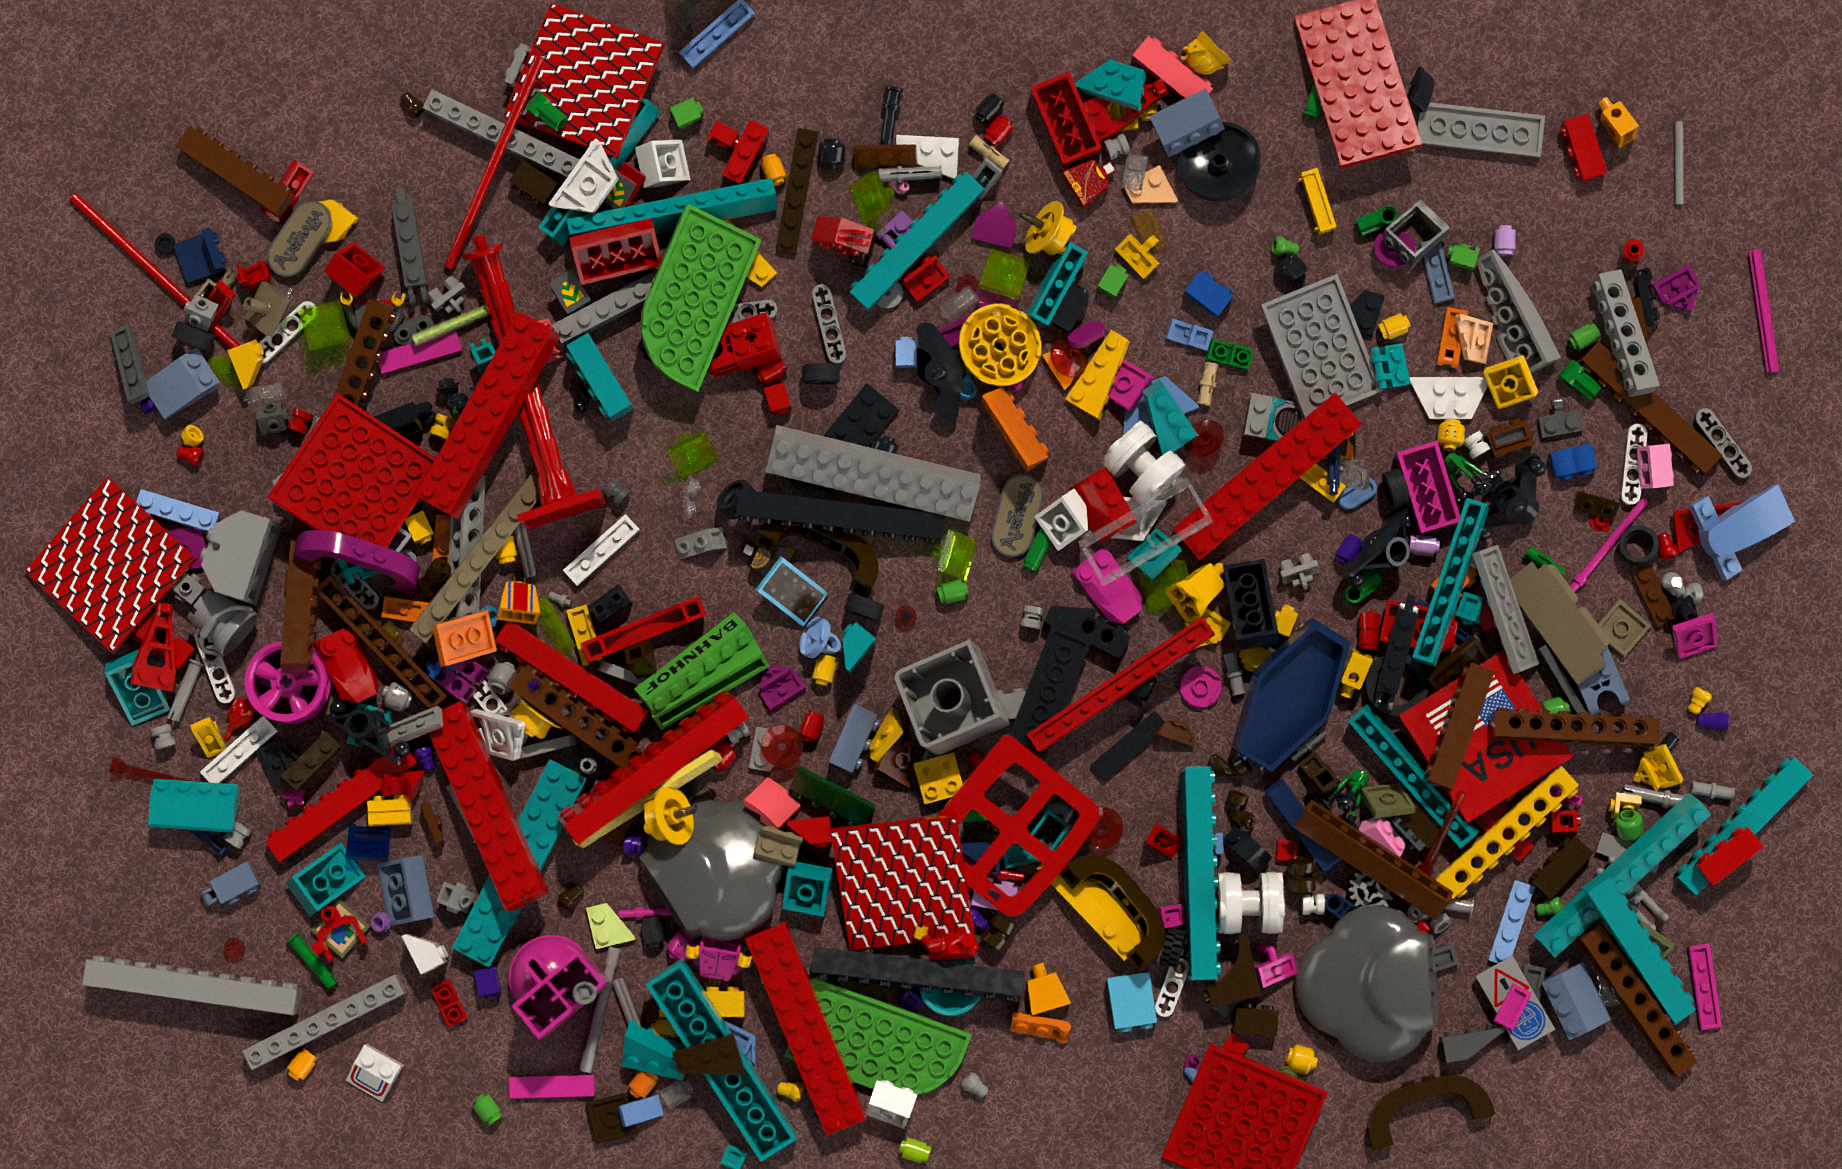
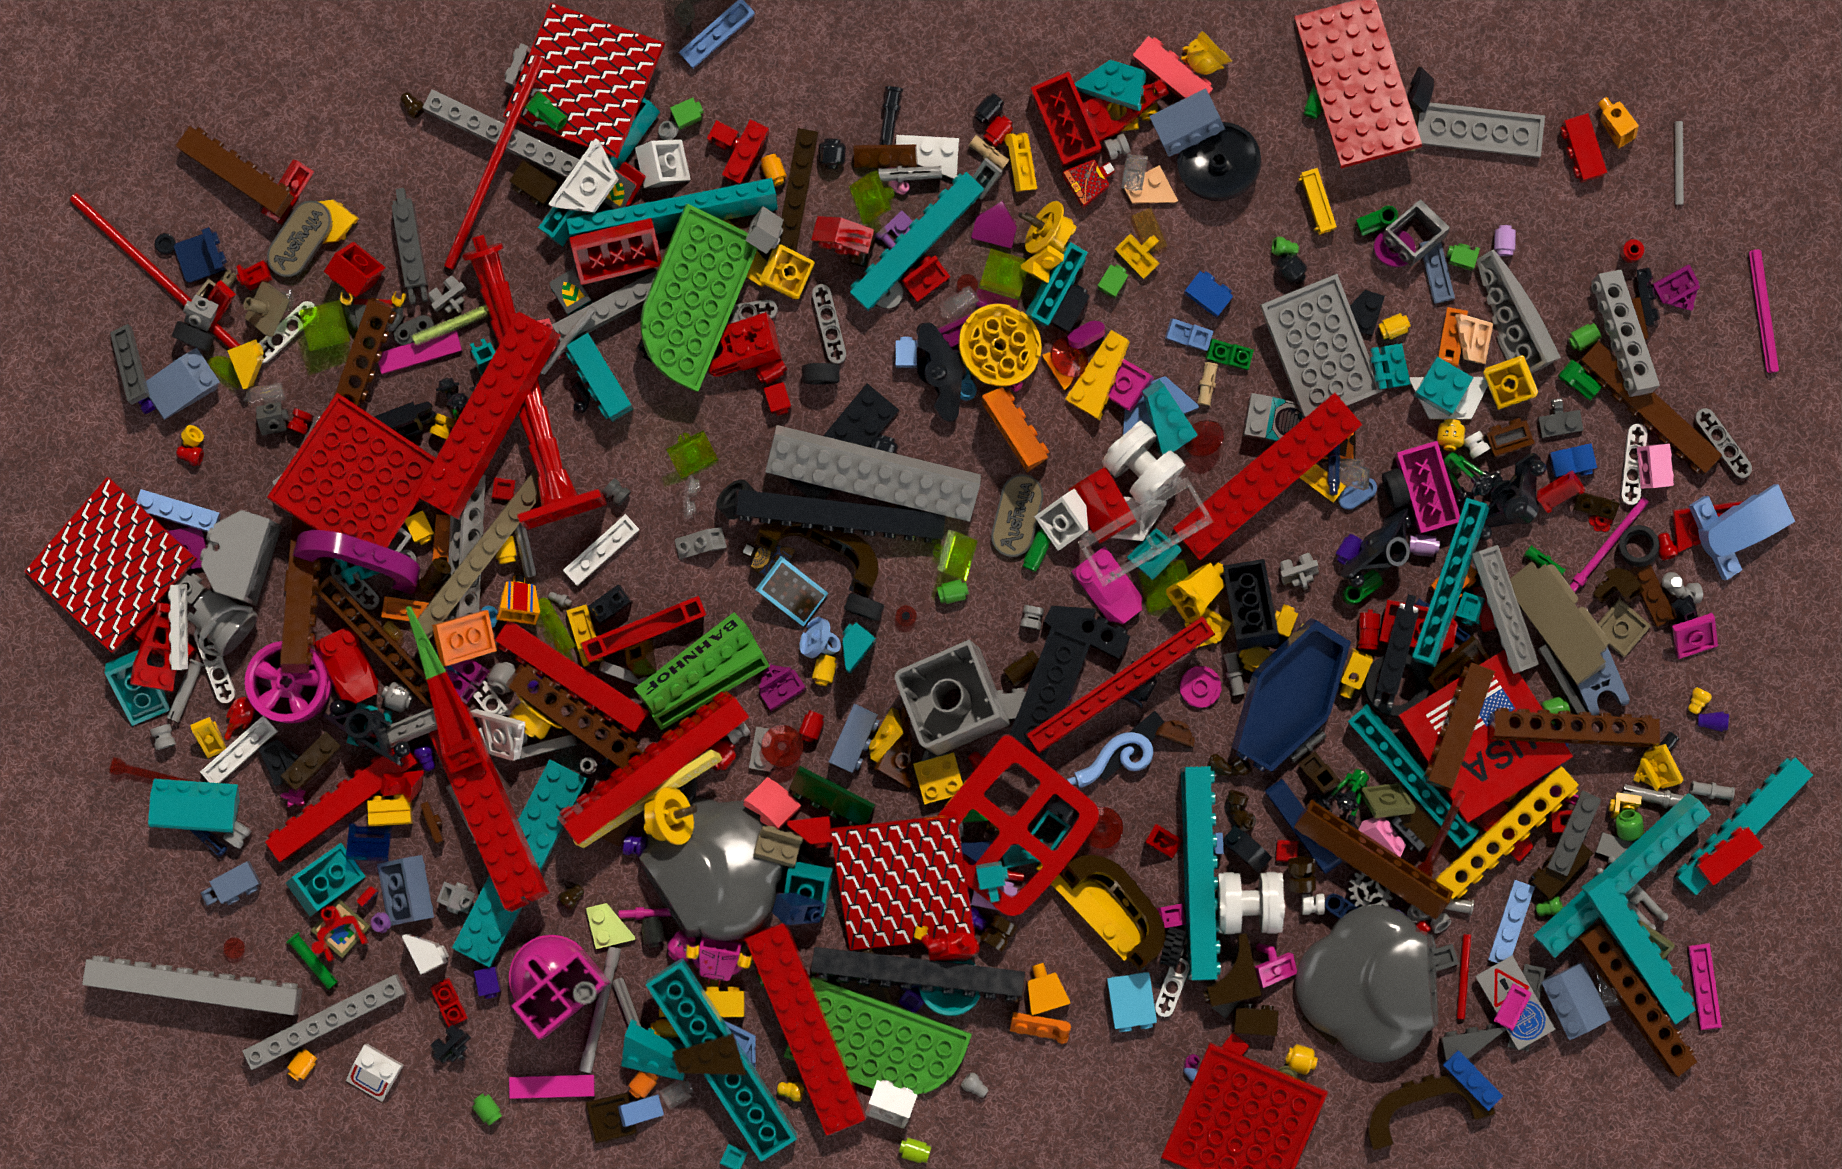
none -> white plate [168,584,188,670]
none -> red tile [357,886,379,907]
none -> red plate [406,606,488,773]
none -> black hips [430,1025,471,1064]
none -> red tile [492,477,516,501]
none -> light grey bar [541,306,597,375]
none -> light grey plate [658,121,678,140]
none -> light grey brick [745,206,783,254]
none -> yellow brick [759,244,815,299]
none -> dark blue slope [772,893,825,925]
none -> teal brick [976,861,1008,902]
none -> dark brown piece [1003,650,1039,686]
none -> yellow plate [1005,133,1037,192]
none -> yellow slope [1021,245,1064,283]
none -> light blue plant [1067,732,1153,788]
none -> teal brick [1414,356,1473,416]
none -> blue plate [1443,1050,1503,1111]
none -> red bar [1457,934,1471,1019]
none -> red hinge [1537,470,1585,513]
none -> dark grey plate [1547,790,1602,876]
none -> dark brown brick [1593,568,1644,603]

